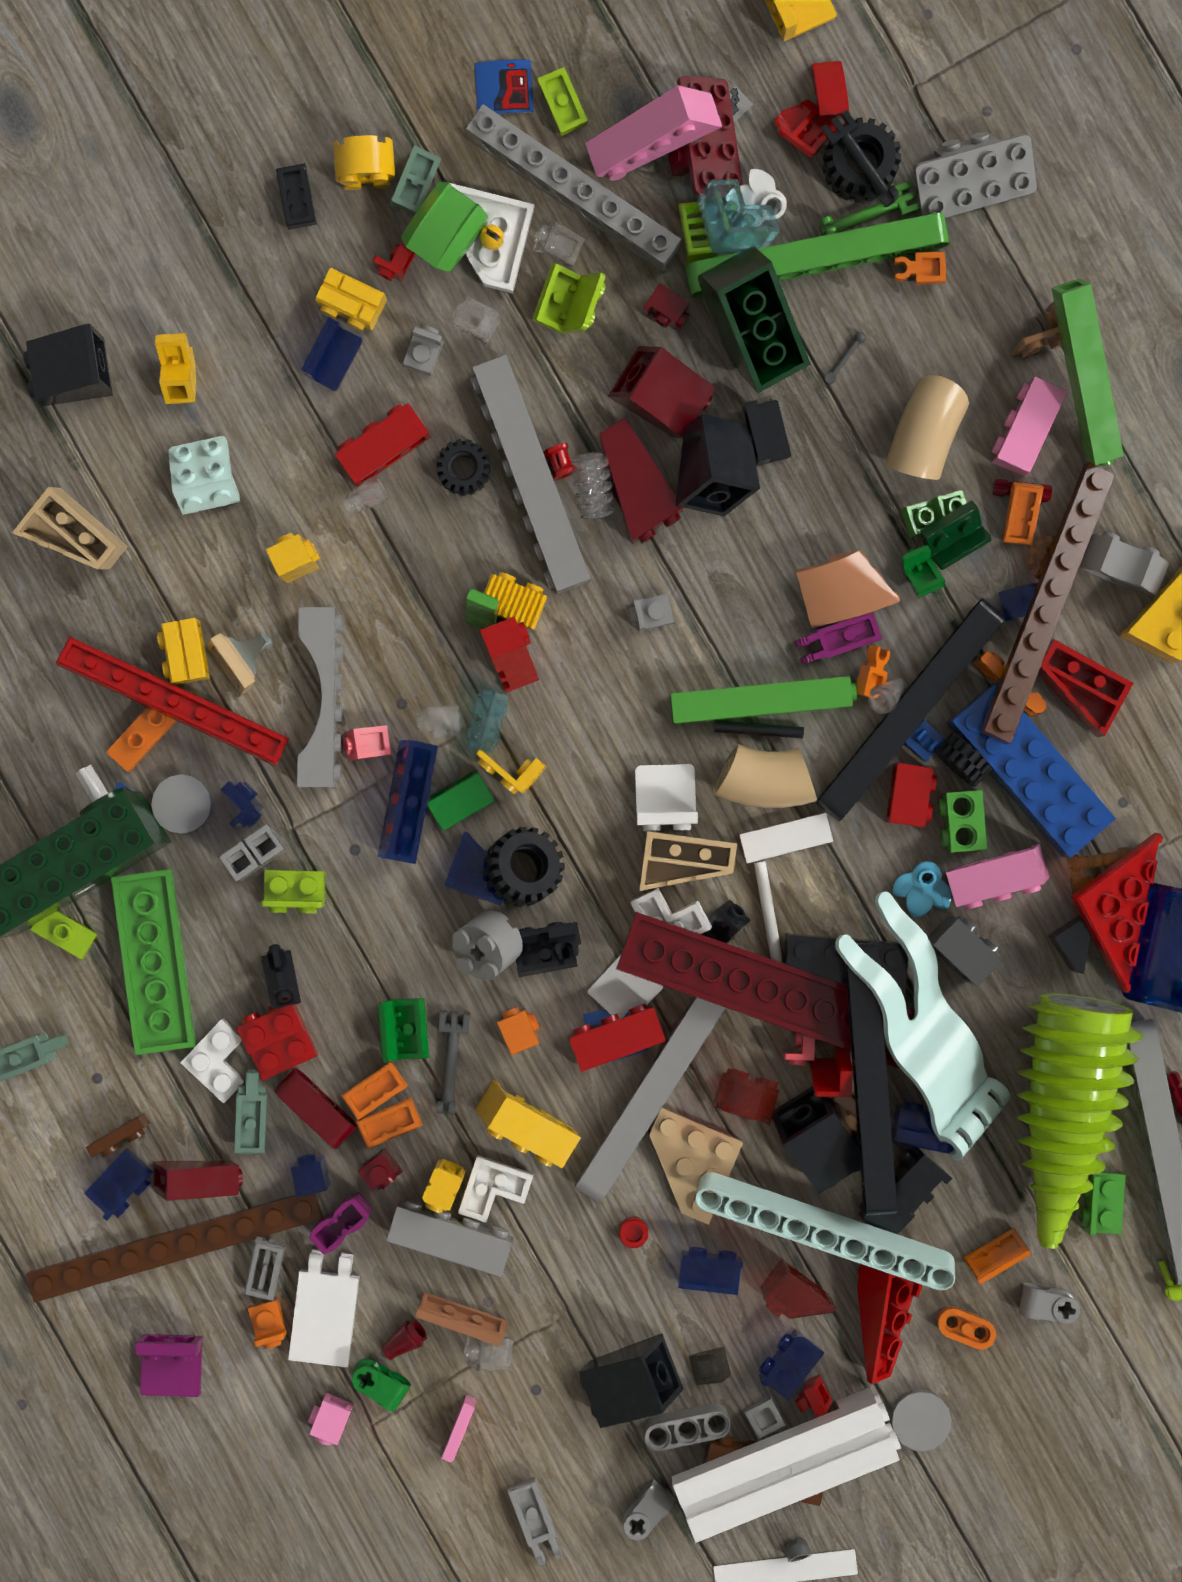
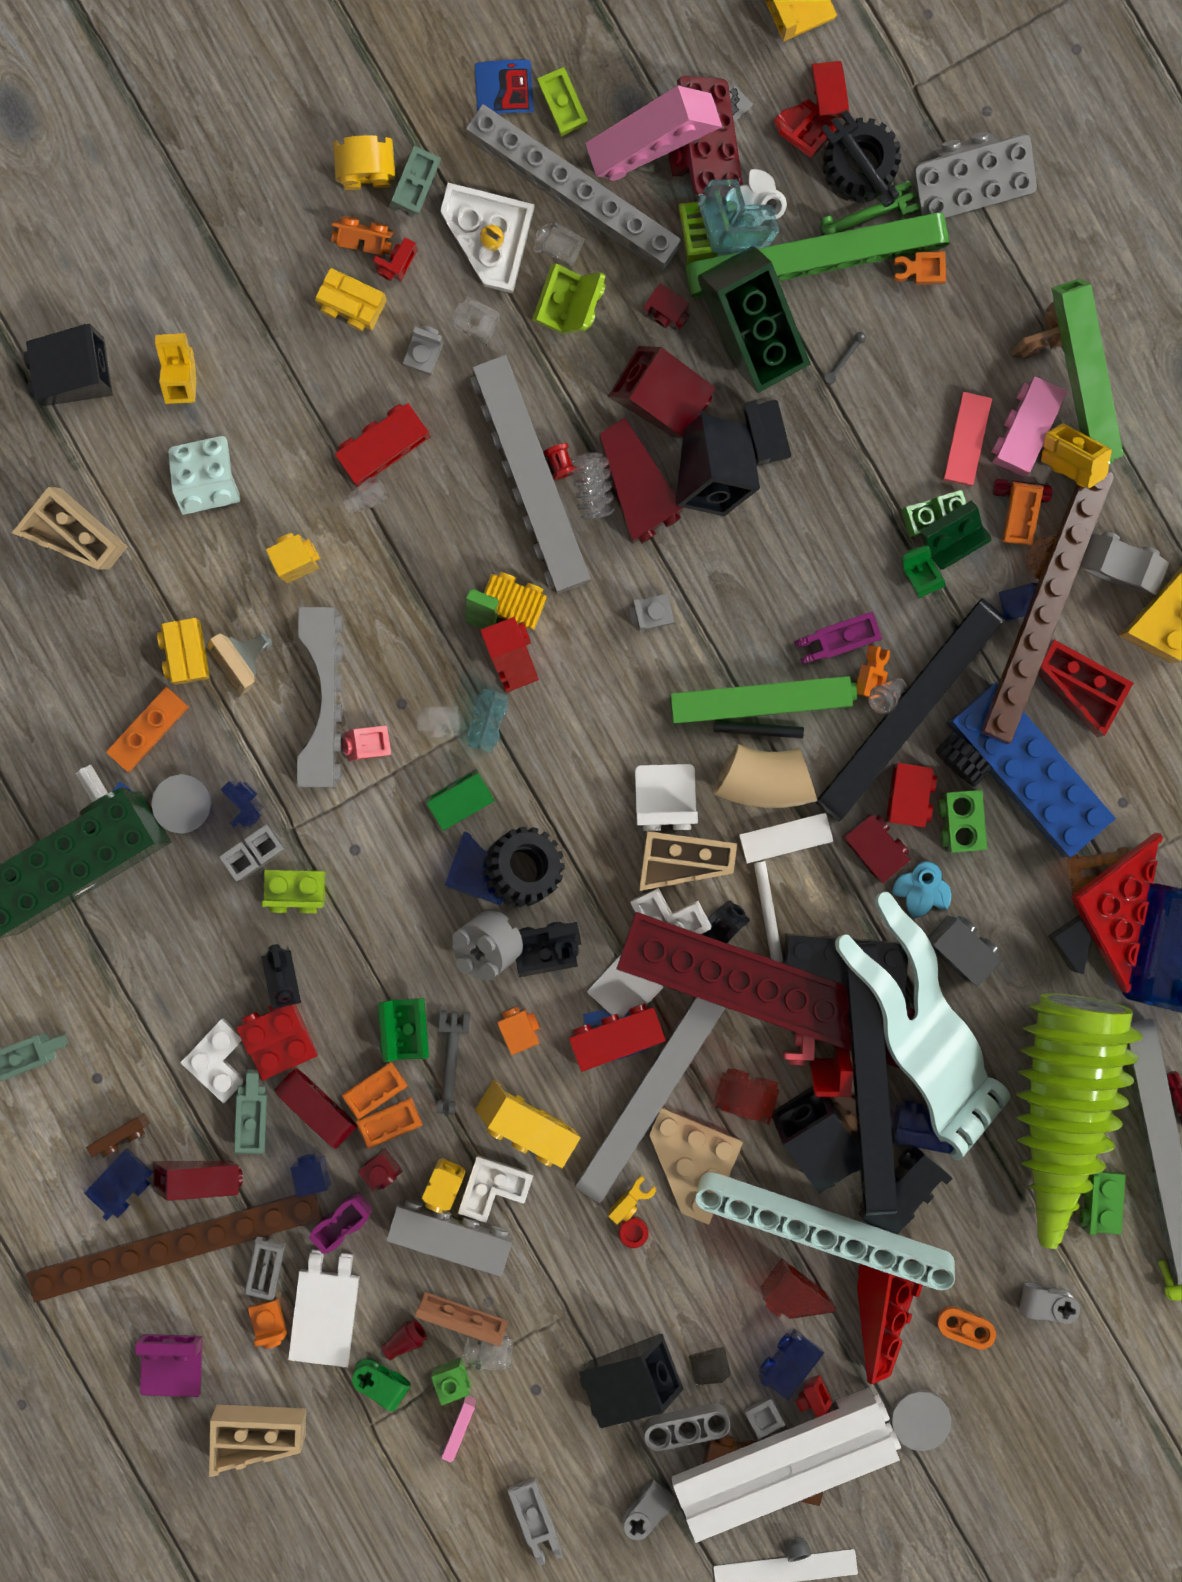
lime plate [30,911,98,960] -> none
red tile [56,636,289,767] -> none
bright green plate [111,869,196,1055] -> none
black plate [276,163,317,230] -> none
clear blue panel [301,317,363,391] -> none
bright pink brick [308,1393,354,1445] -> none
clear blue brick [377,740,438,864] -> none
bright green slope [401,181,488,272] -> none
black tyre [436,439,491,496] -> none
yellow bracket [476,749,547,794] -> none
clear blue bracket [678,1247,743,1295] -> none
nougat slope [796,549,900,628] -> none
tan brick [885,375,969,480] -> none
blue tile [904,720,946,762] -> none
bright pink wedge [946,843,1050,910] -> none
orange plate [963,1227,1031,1285] -> none
orange hinge [973,650,1047,717] -> none
none -> tan wedge [209,1405,306,1477]
none -> orange hinge [331,216,395,256]
none -> bright green brick [431,1357,472,1406]
none -> yellow plate [608,1175,656,1224]
none -> dark red hinge [841,814,910,884]
none -> coral tile [943,392,992,487]
none -> yellow brick [1041,423,1112,488]

